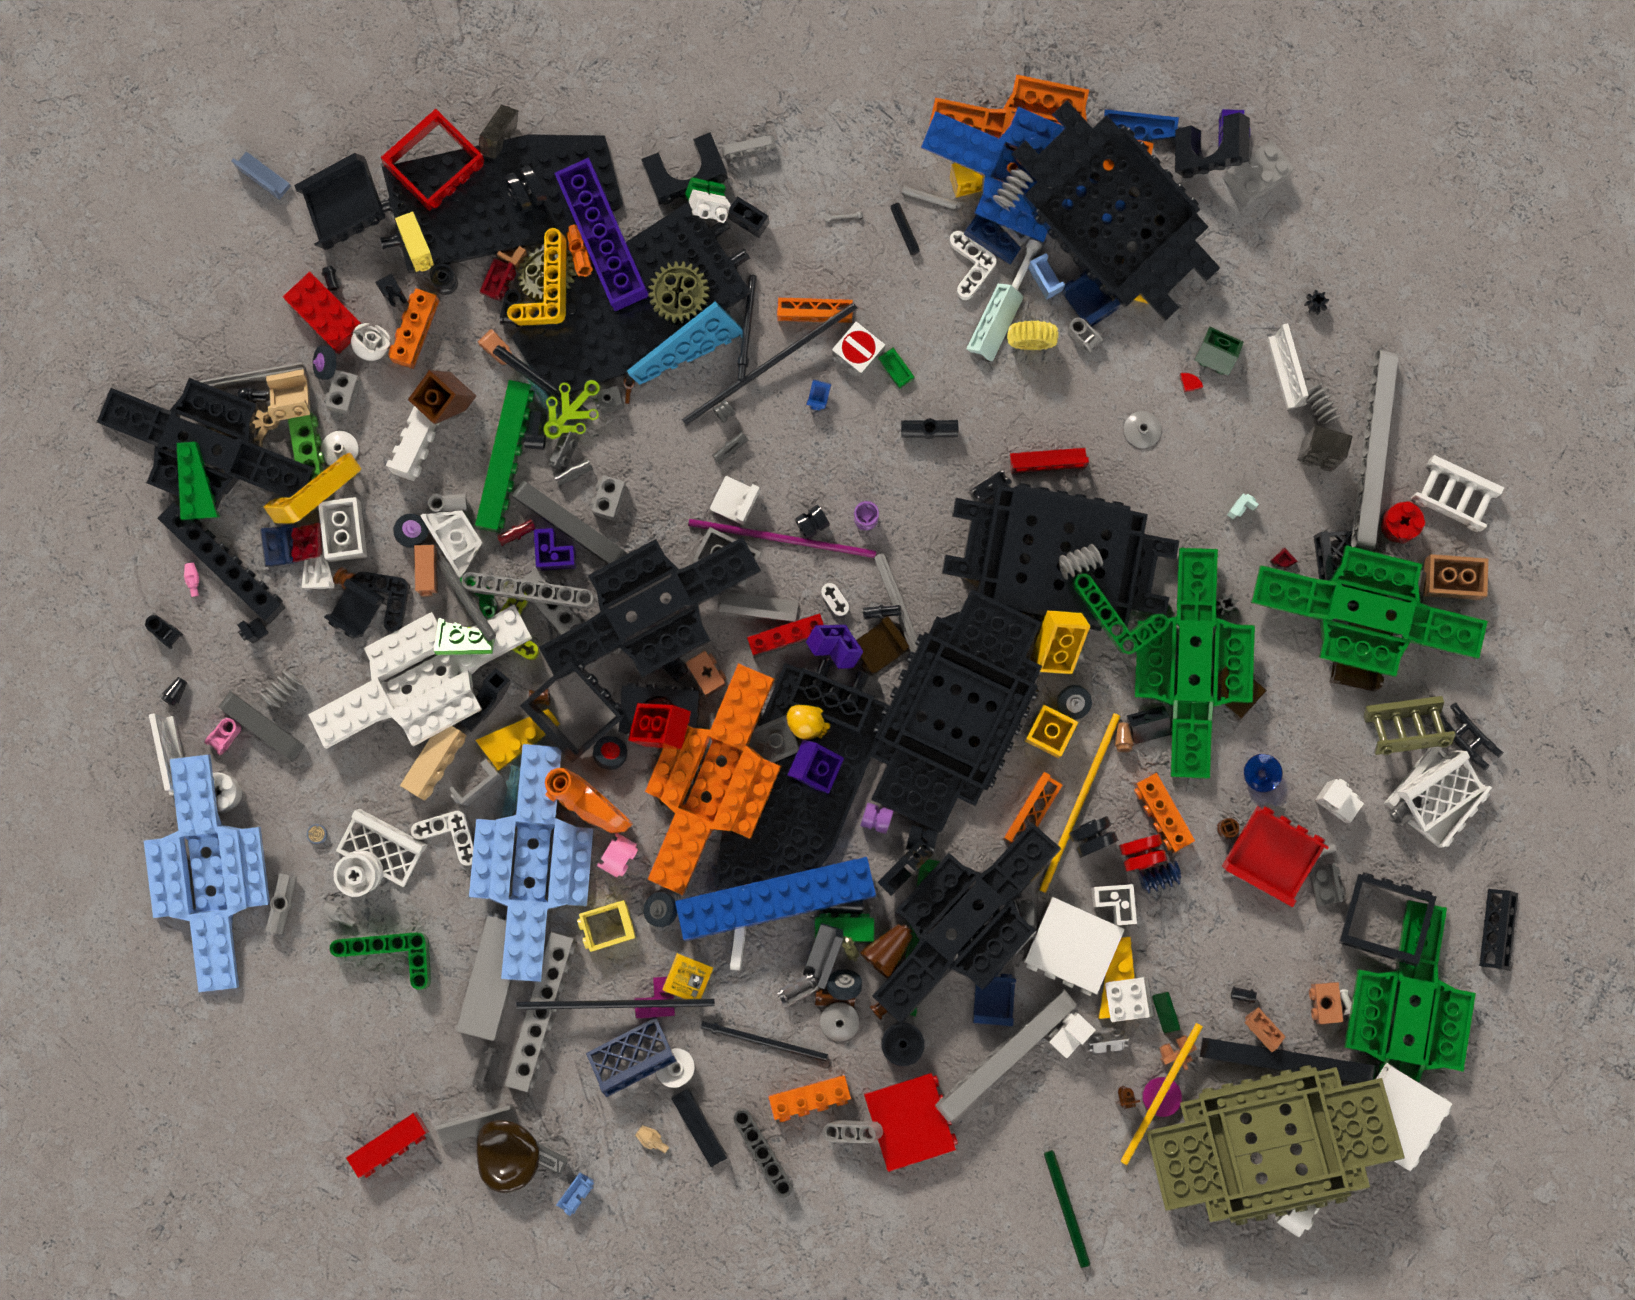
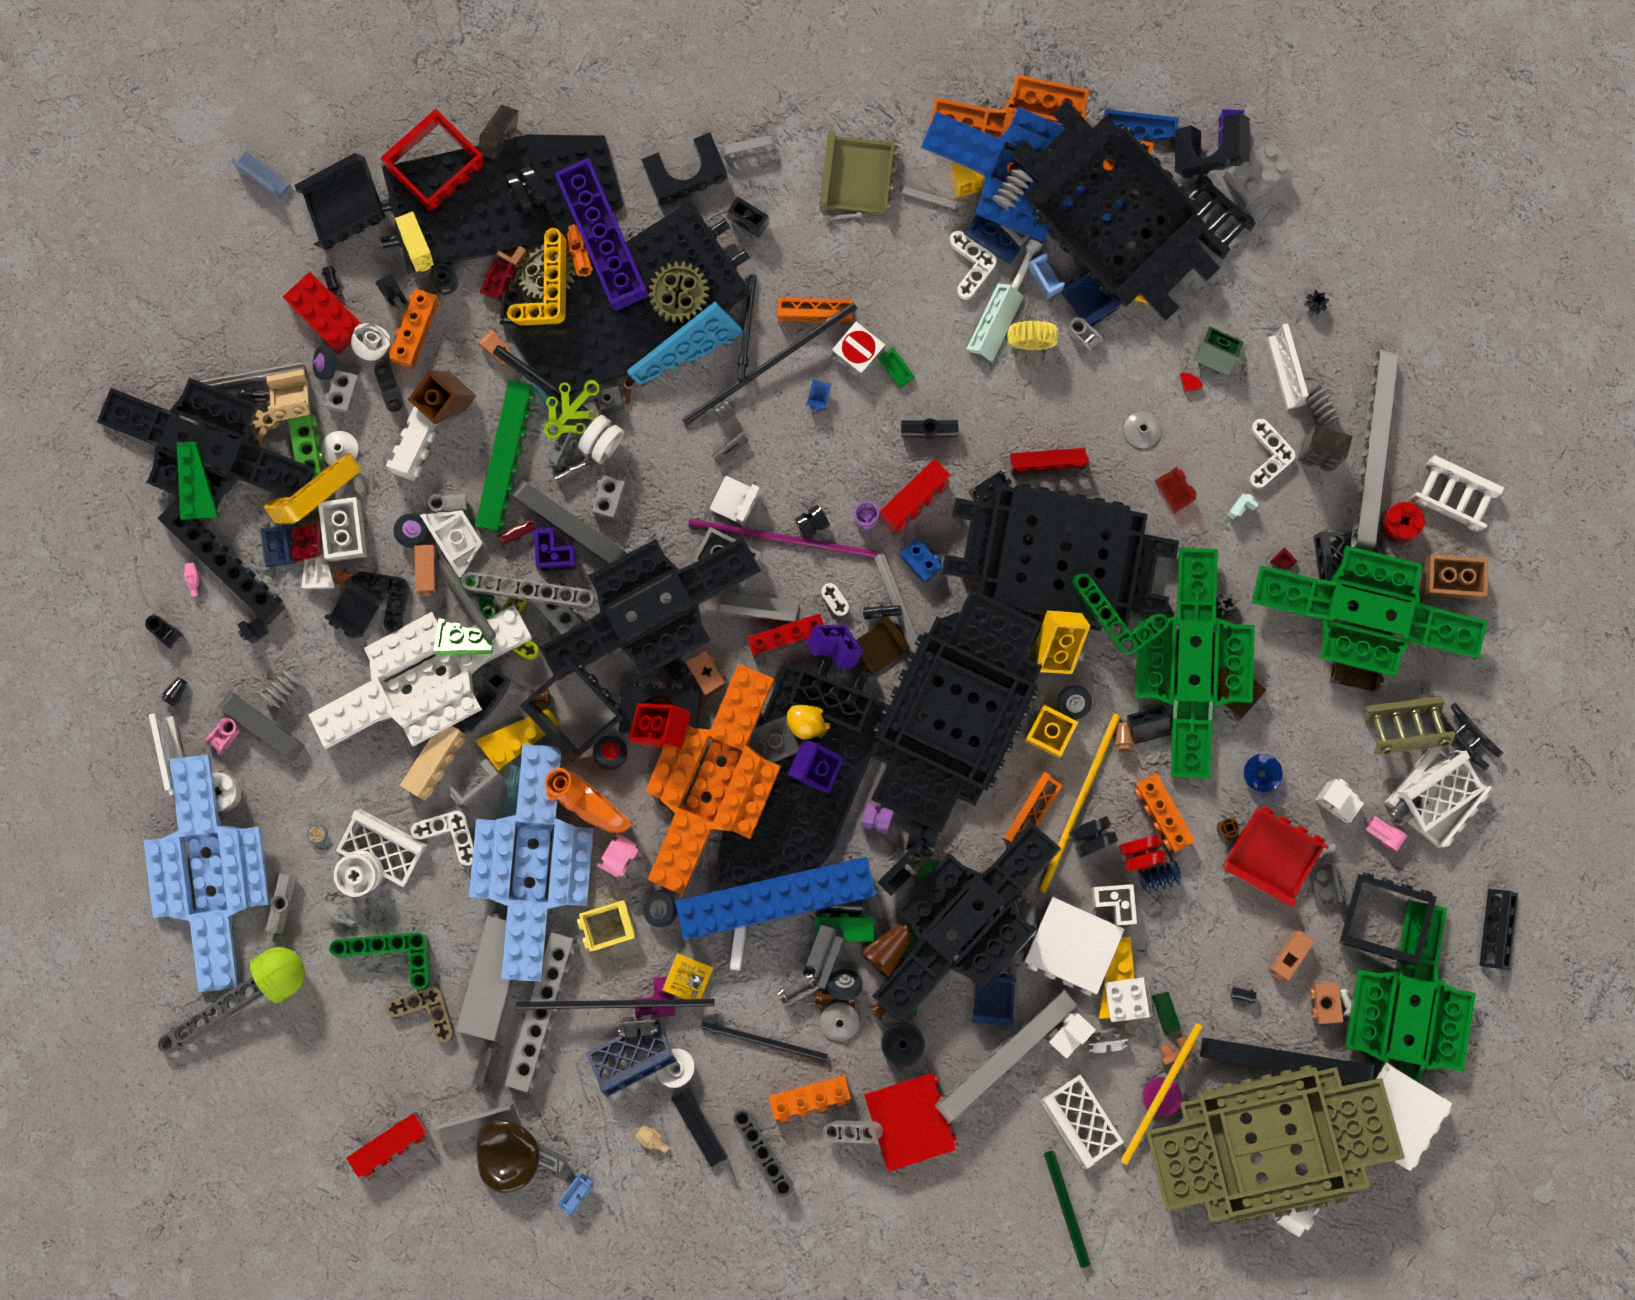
black piece [524,411,547,450] -> none
white hips [685,177,731,223] -> none
olive axle [841,936,860,962] -> none
black axle [890,203,920,255] -> none
light grey piece [1059,544,1103,579] -> none
reddish brown hinge [1115,1086,1140,1109] -> none
nougat bracket [1244,1007,1286,1052] -> none
none -> piece [158,947,305,1054]
none -> black piece [374,361,403,412]
none -> dark tan beam [386,987,454,1043]
none -> white wheel [578,415,625,464]
none -> flat silver hinge [616,1014,659,1038]
none -> olive panel [820,131,898,216]
none -> red brick [879,459,951,535]
none -> blue brick [899,538,942,584]
none -> white fence [1039,1074,1124,1169]
none -> clear red bracket [1154,467,1197,514]
none -> black fence [1189,174,1256,260]
none -> white beam [1249,419,1295,490]
none -> nougat brick [1269,930,1314,981]
none -> bright pink piece [1365,816,1407,853]

